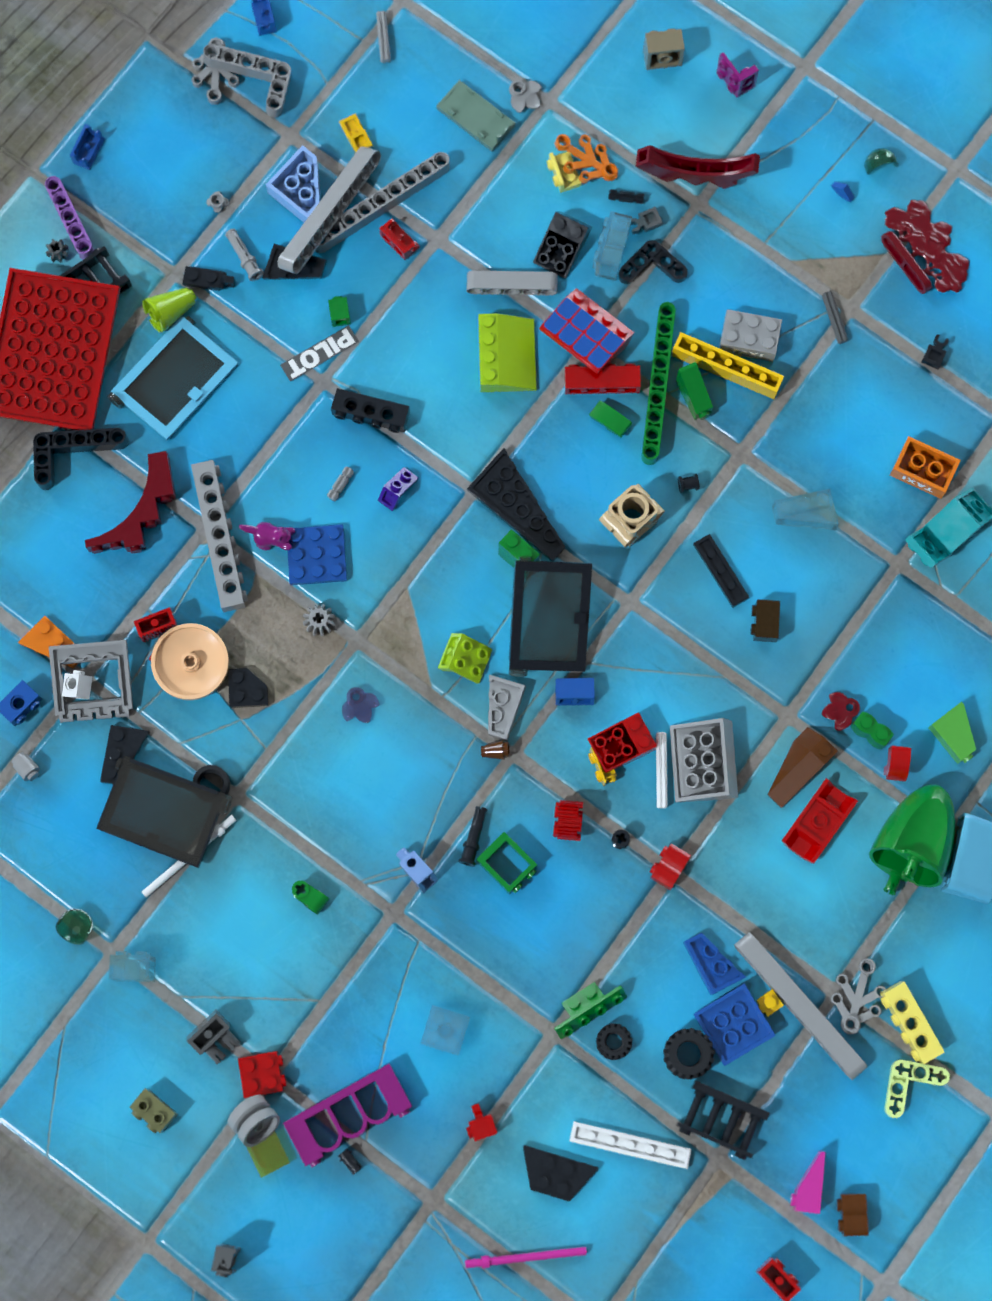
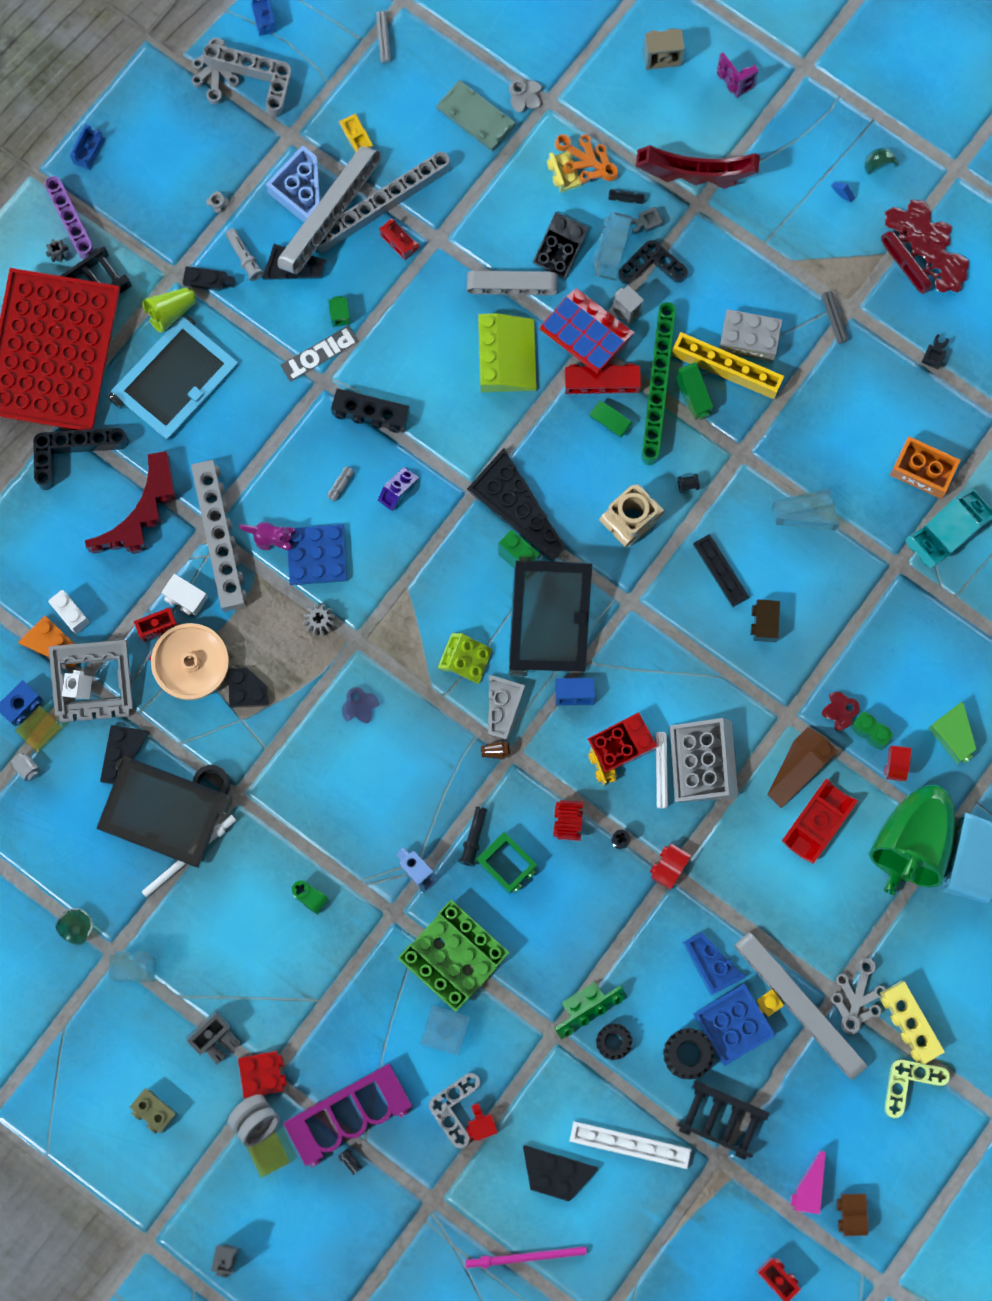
none -> clear yellow piece [15,706,62,752]
none -> white brick [48,590,89,634]
none -> white brick [161,574,208,617]
none -> bright green slope [397,900,509,1012]
none -> light grey beam [429,1073,480,1148]
none -> light grey brick [613,285,644,326]

